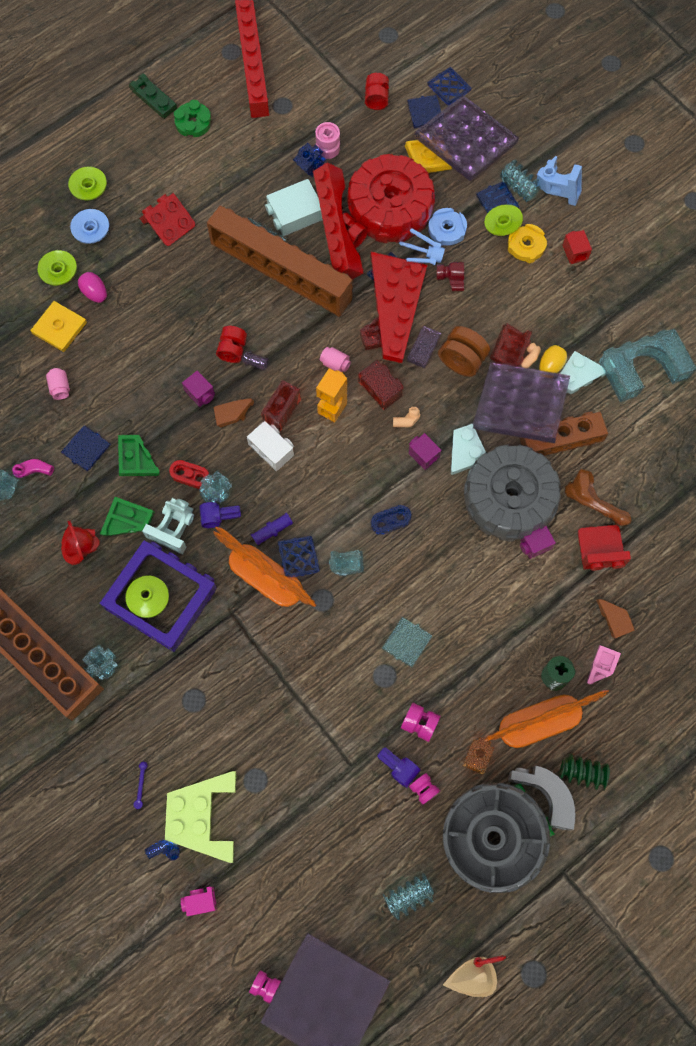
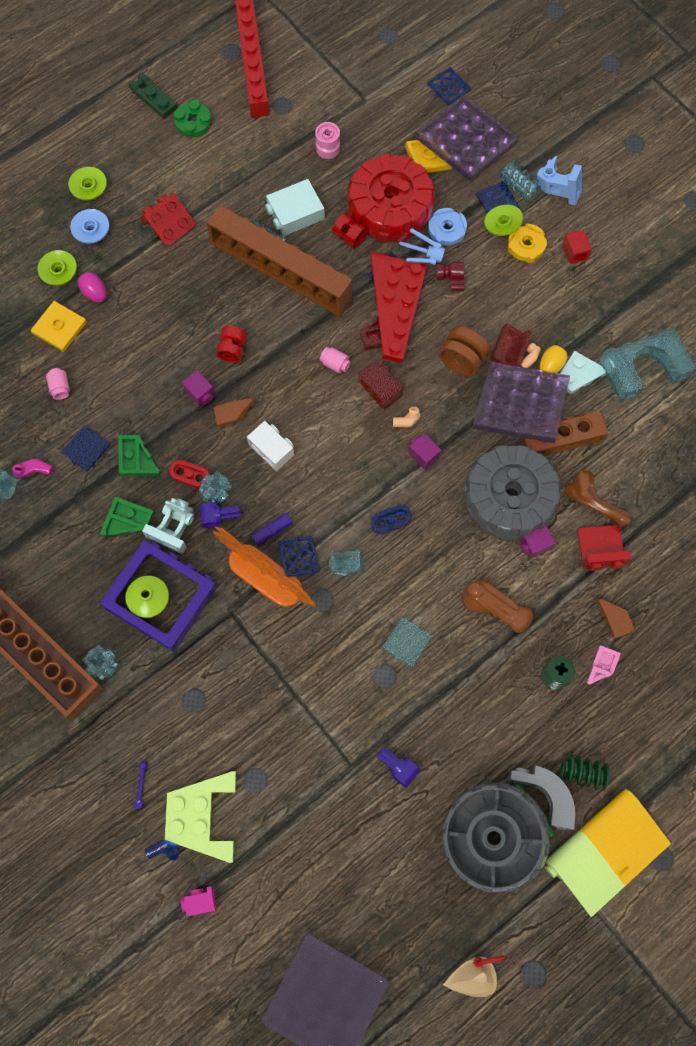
red helmet [61,521,99,565] -> none
clear purple pin [242,350,269,371] -> none
dark pink wheel [249,970,281,1004] -> none
clear red brick [261,380,301,432] -> none
clear blue brick [293,142,327,177] -> none
red arch [313,162,364,279] -> none
light orange arch [316,368,347,423] -> none
red wheel [365,73,389,110] -> none
clear light blue piece [382,873,434,920] -> none
dark pink wheel [401,703,441,742] -> none
clear blue piece [407,95,444,128] -> none
clear purple plate [407,326,441,368] -> none
dark pink wheel [409,773,440,805] -> none
light aqua wing [451,424,485,475] -> none
clear orange brick [462,737,494,775] -> none
orange plant [484,690,609,748] -> none
none -> dark orange hair [462,579,534,633]
none -> door [545,789,671,917]

